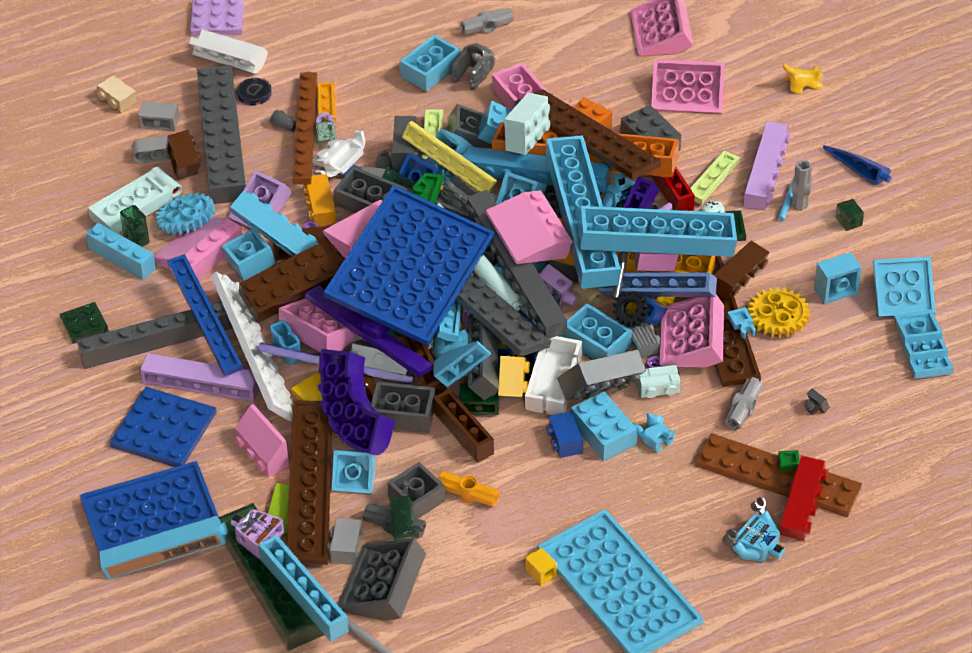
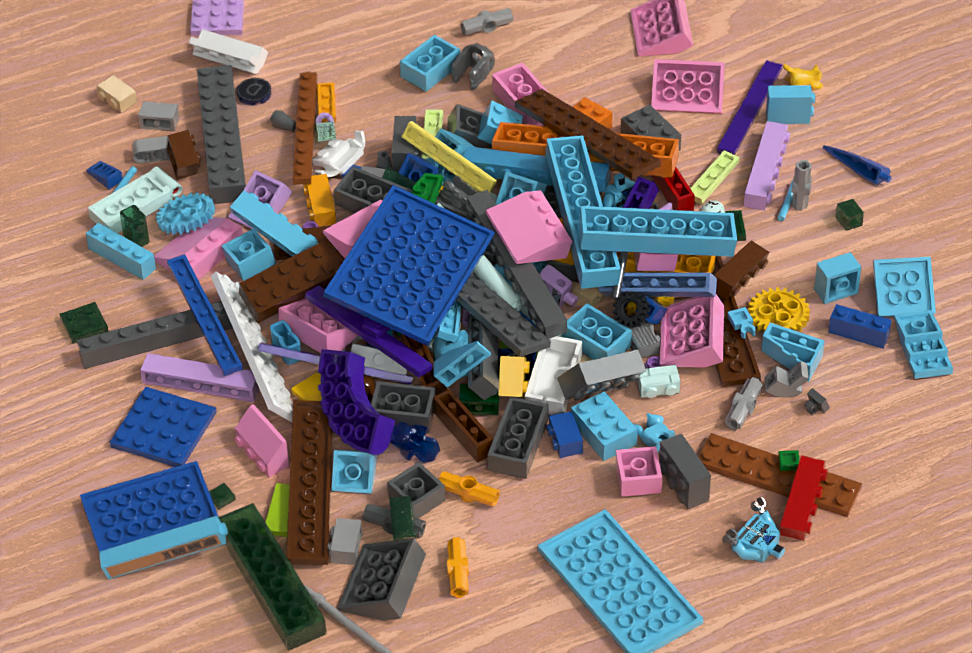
torso [231,509,284,558] -> none
medium azure brick [259,534,349,642] -> none
light aqua brick [505,93,550,155] -> none
yellow brick [525,548,557,586] -> none
none -> blue slope [86,161,123,189]
none -> medium azure bar [113,166,137,193]
none -> clear green plate [209,483,236,509]
none -> clear blue head [390,422,440,463]
none -> light orange piece [447,537,469,598]
none -> dark grey brick [488,396,548,479]
none -> bright pink brick [615,446,662,497]
none -> dark grey brick [658,433,711,509]
none -> dark purple tile [717,60,783,155]
none -> medium azure wedge [762,323,825,382]
none -> light grey brick [764,361,808,397]
none -> medium azure brick [766,85,815,124]
none -> blue brick [828,304,892,349]

